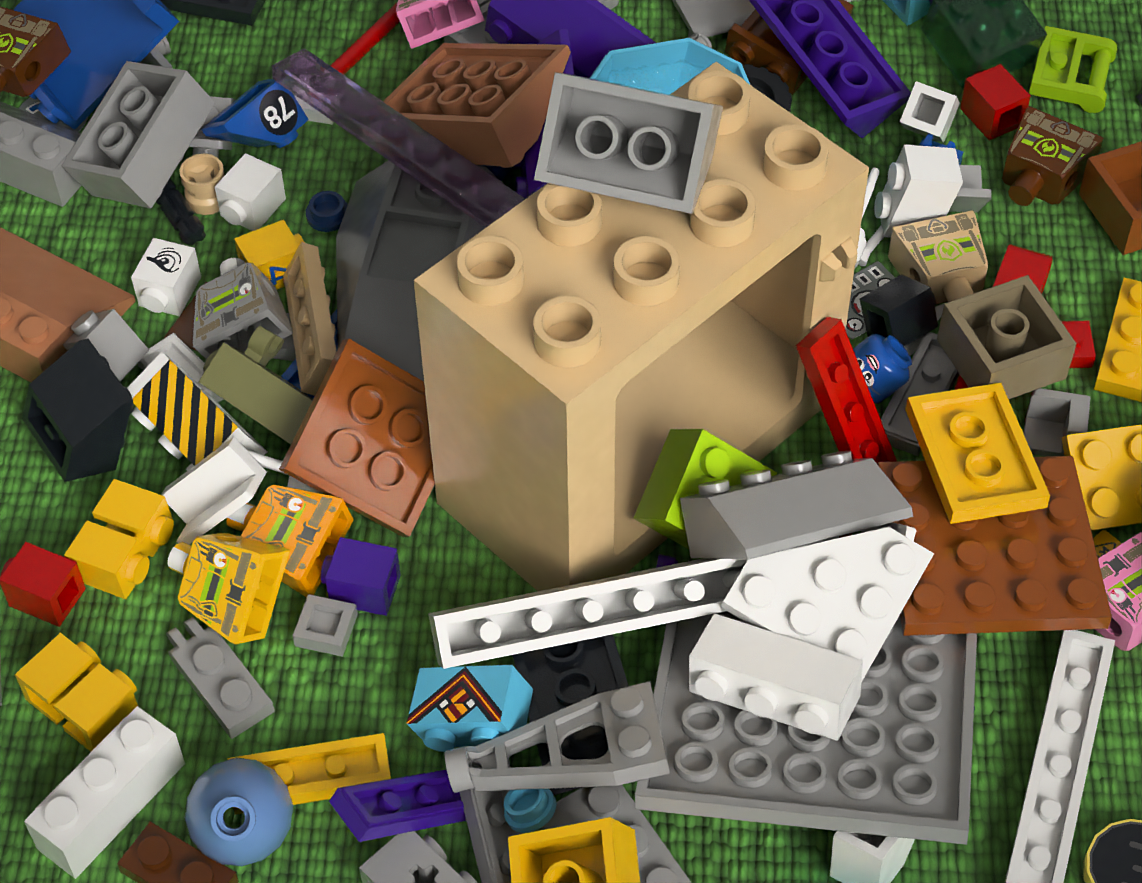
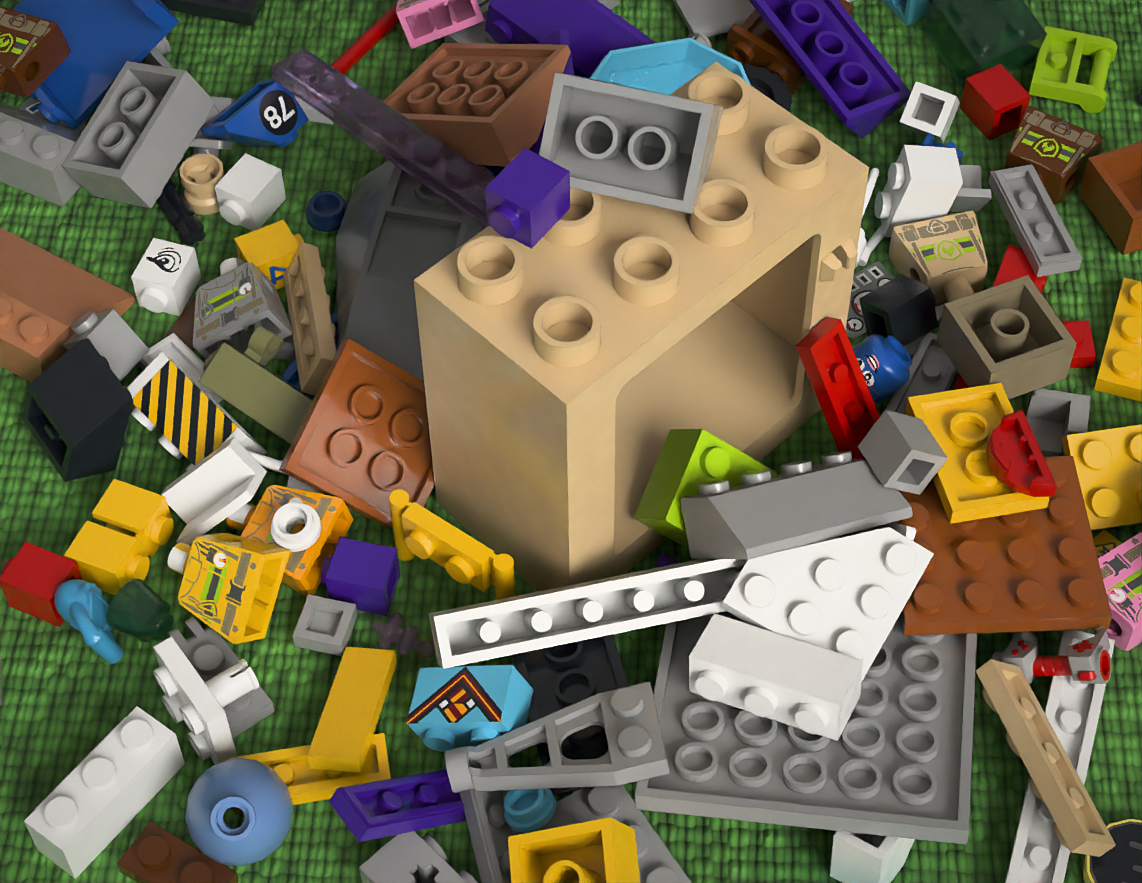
yellow piece [15,633,138,752] -> none
none -> dark azure piece [54,579,123,664]
none -> clear green hat [106,579,174,642]
none -> white plate [153,636,259,764]
none -> white plate [271,502,322,552]
none -> yellow tile [307,647,397,773]
none -> hair [371,612,436,659]
none -> yellow plate [389,489,516,600]
none -> dark purple brick [485,148,570,249]
none -> light grey brick [858,410,948,495]
none -> tan plate [976,659,1116,857]
none -> red tile [986,410,1057,497]
none -> light grey tile [988,164,1082,277]
none -> light grey piece [992,628,1111,684]

